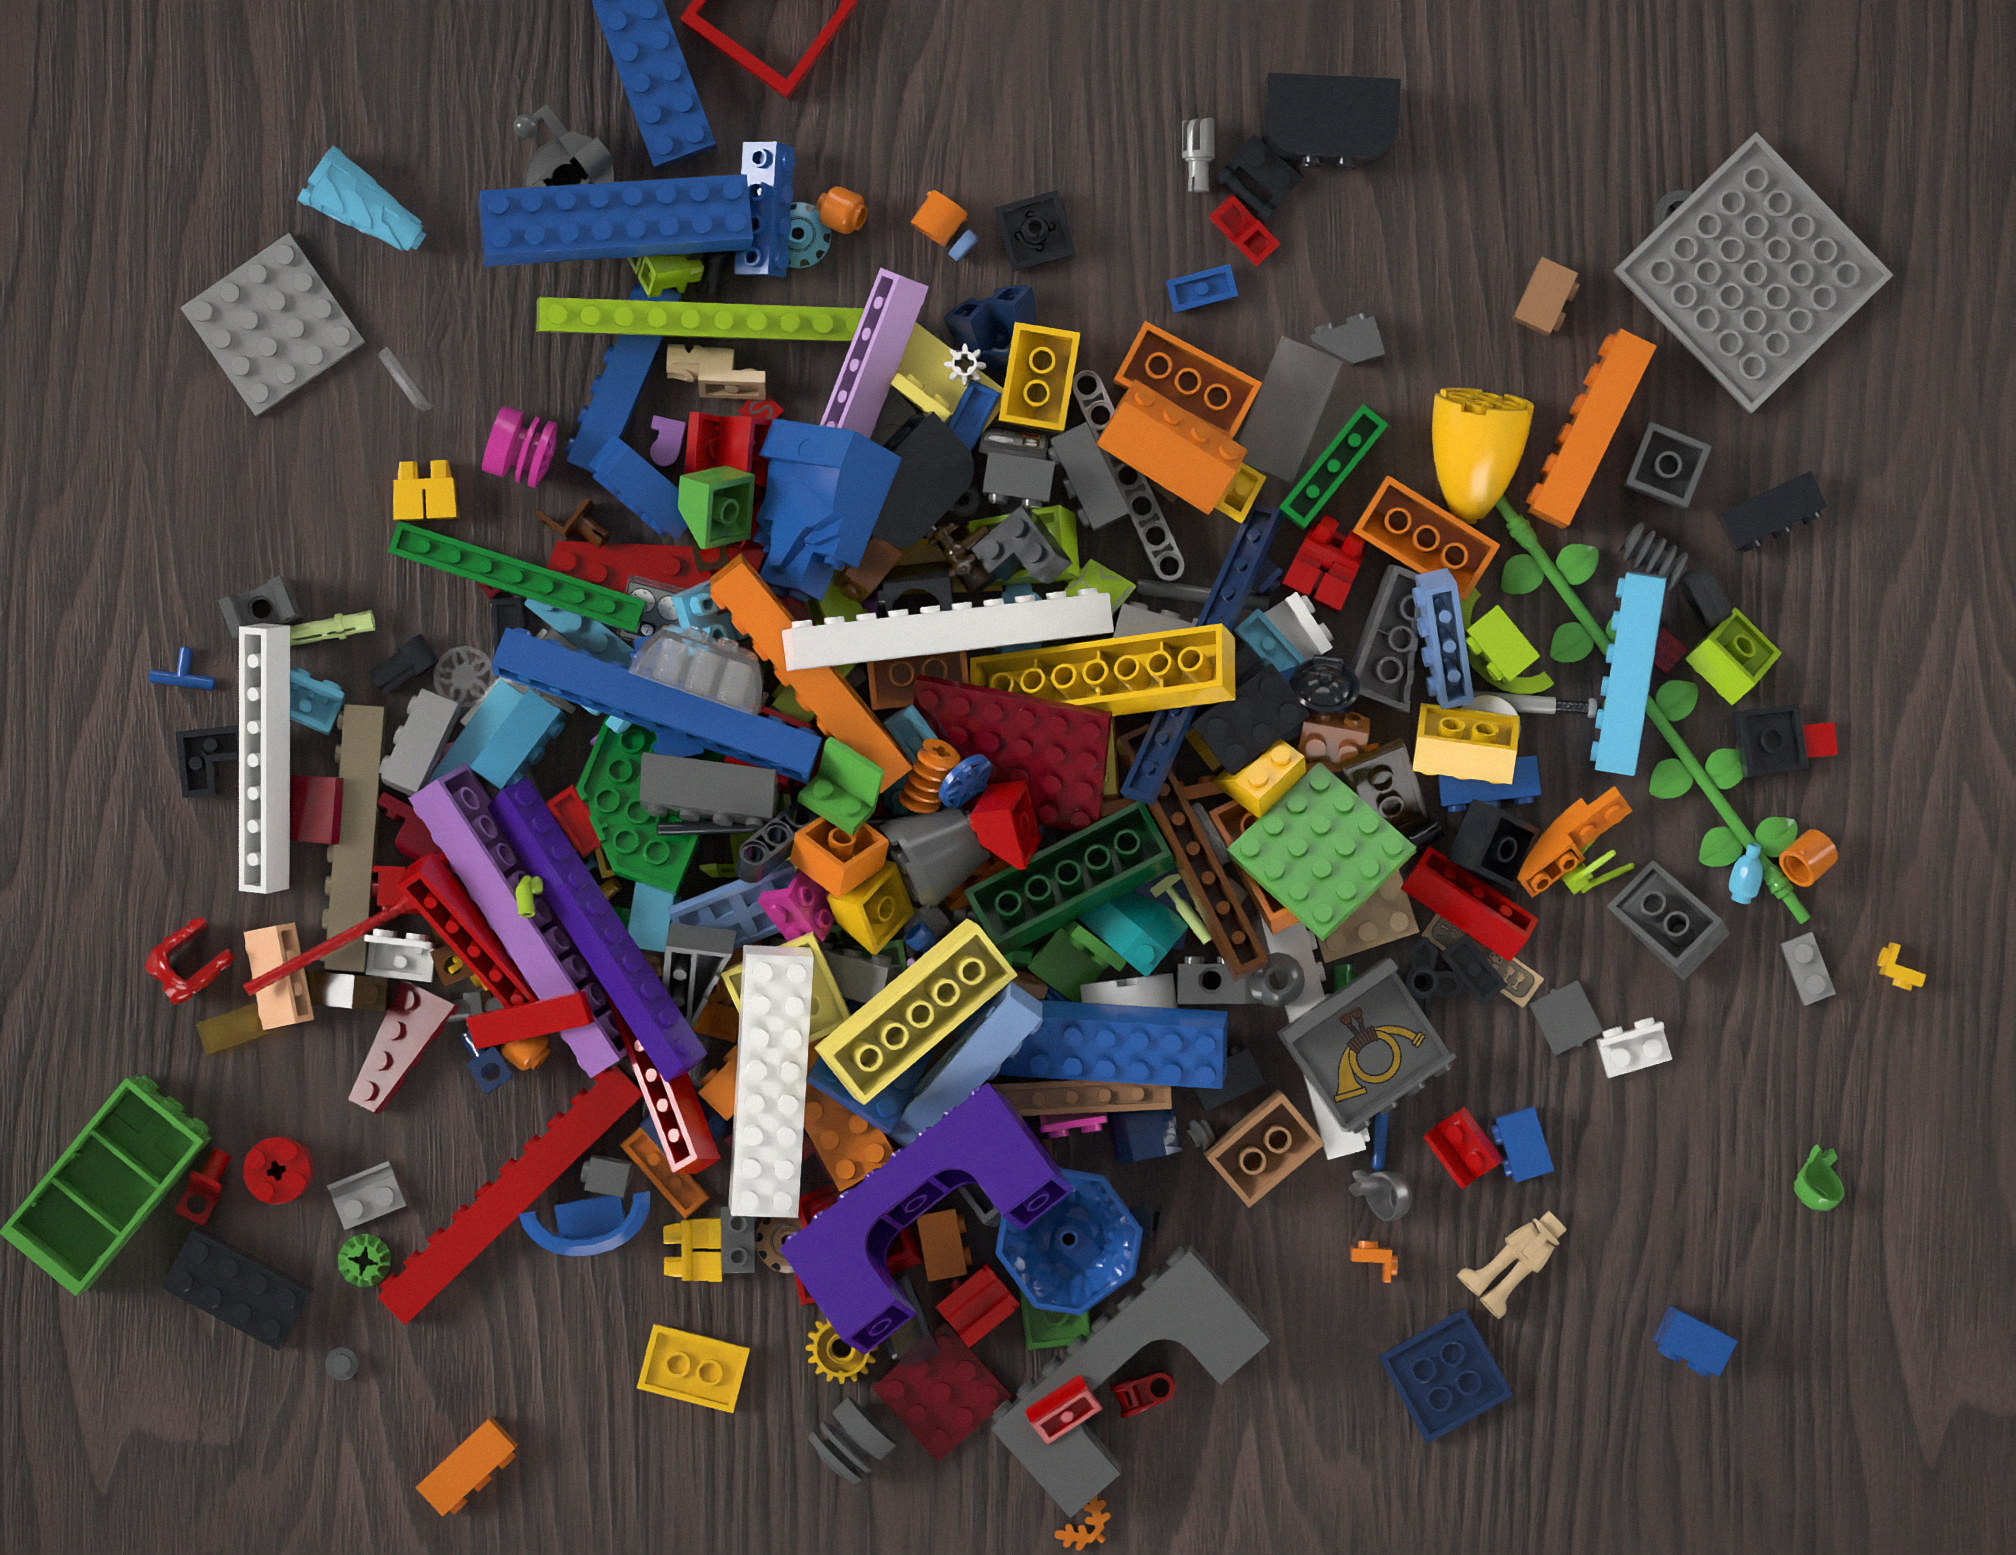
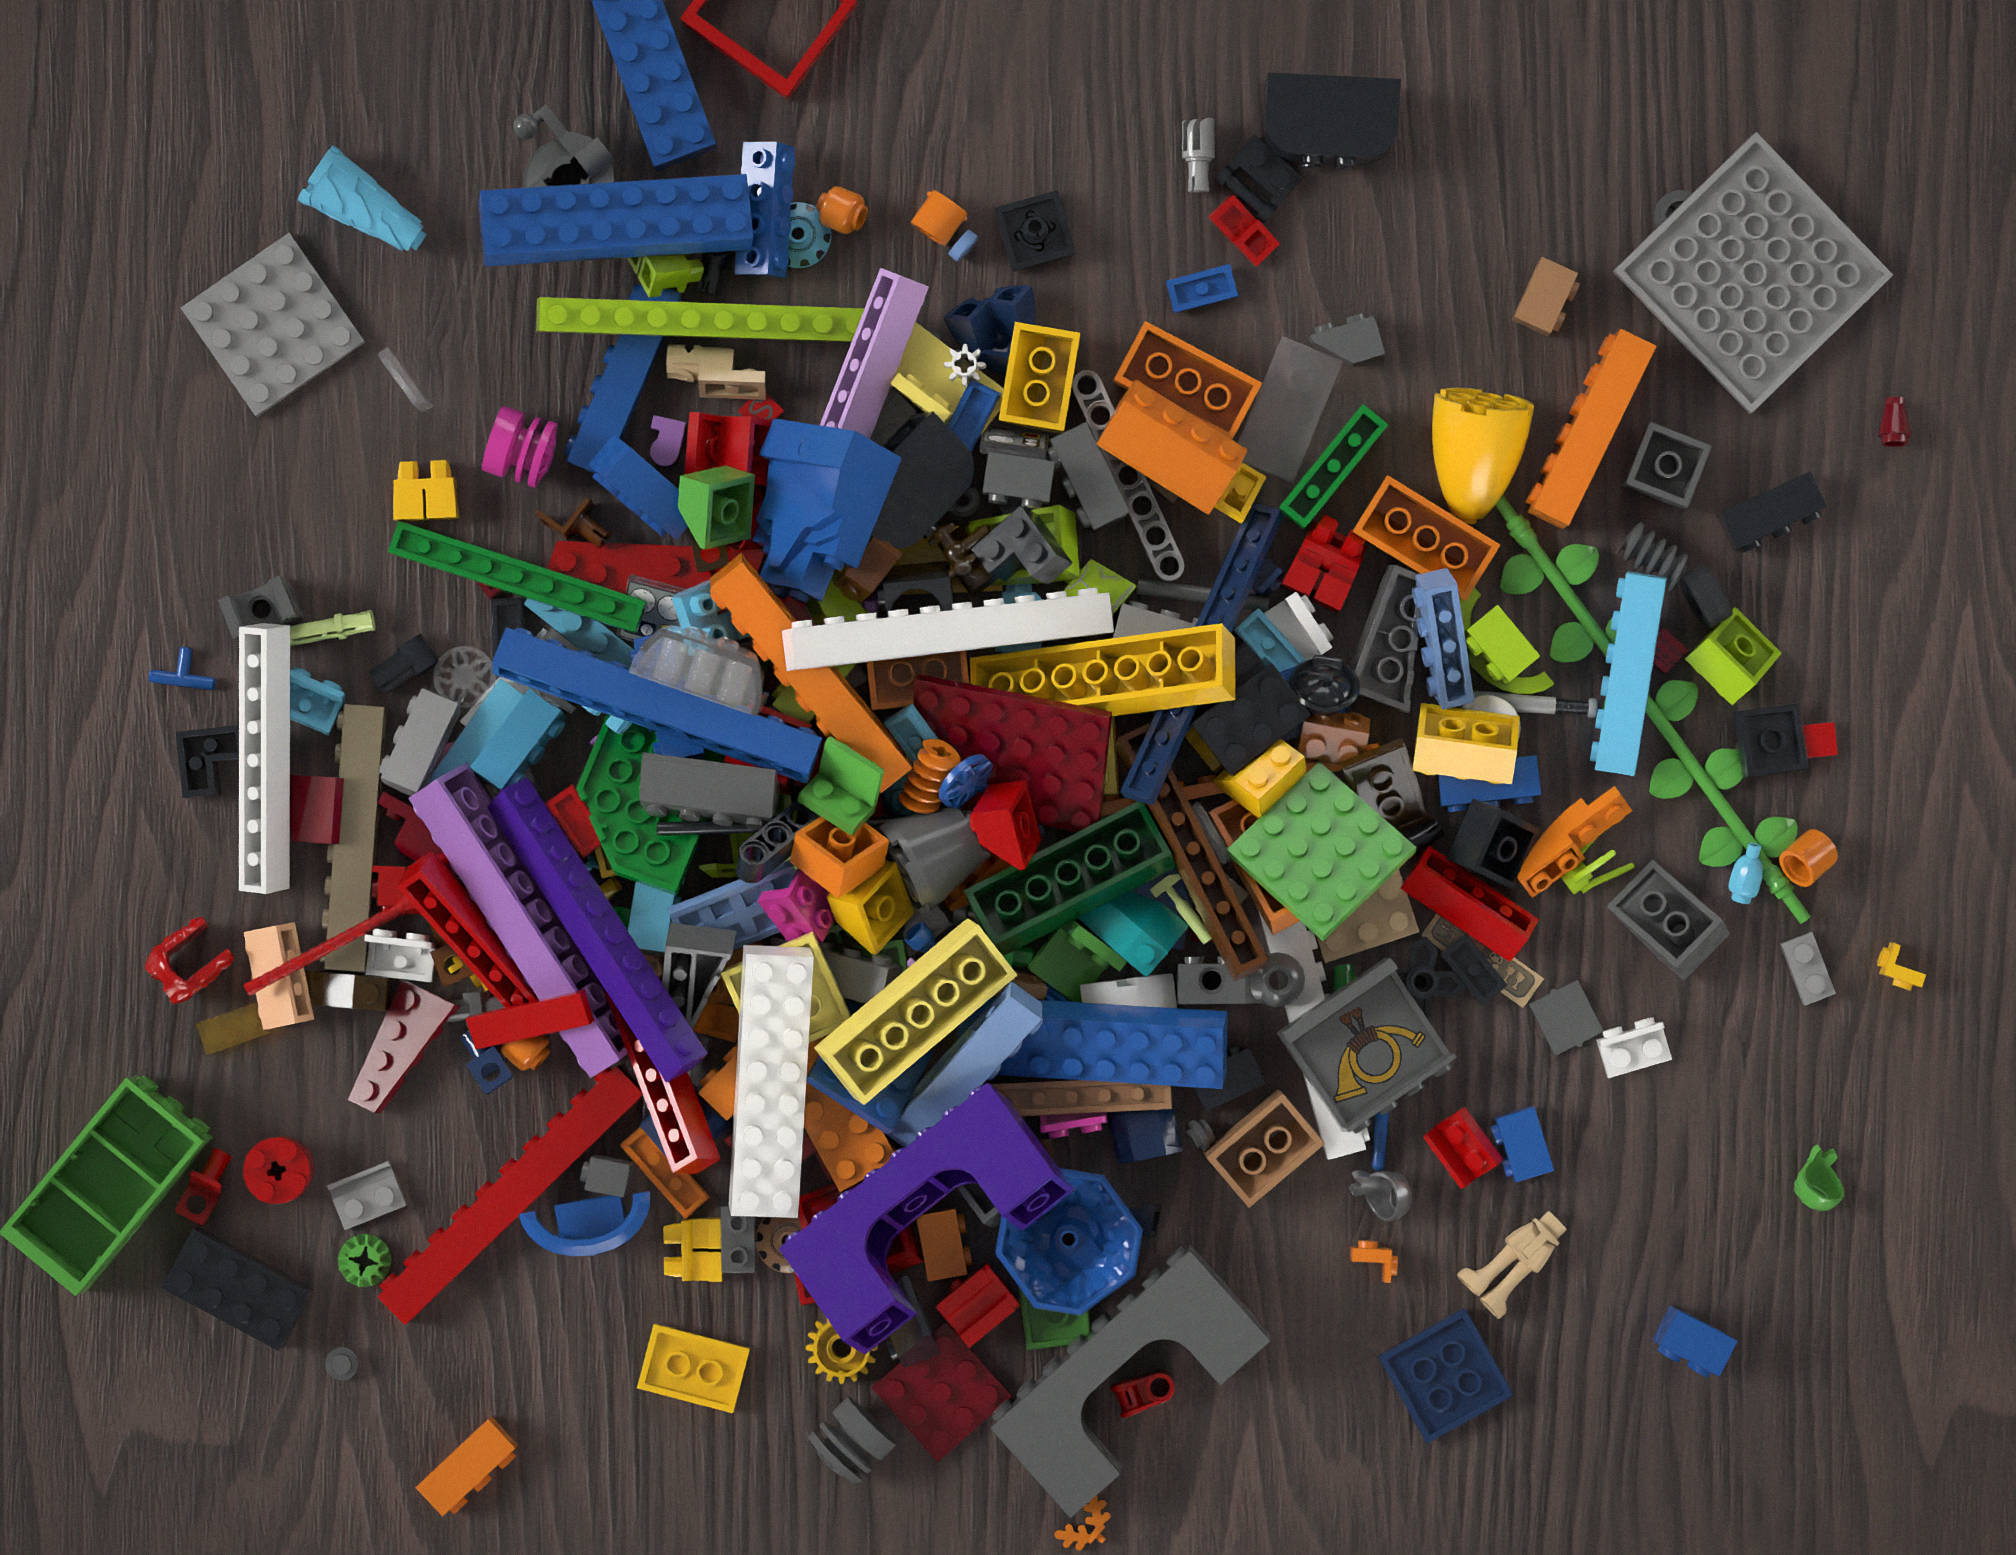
lime arm [515,875,543,918] -> none
red slope [1025,1375,1103,1445] -> none
none -> dark red cone [1878,397,1912,447]

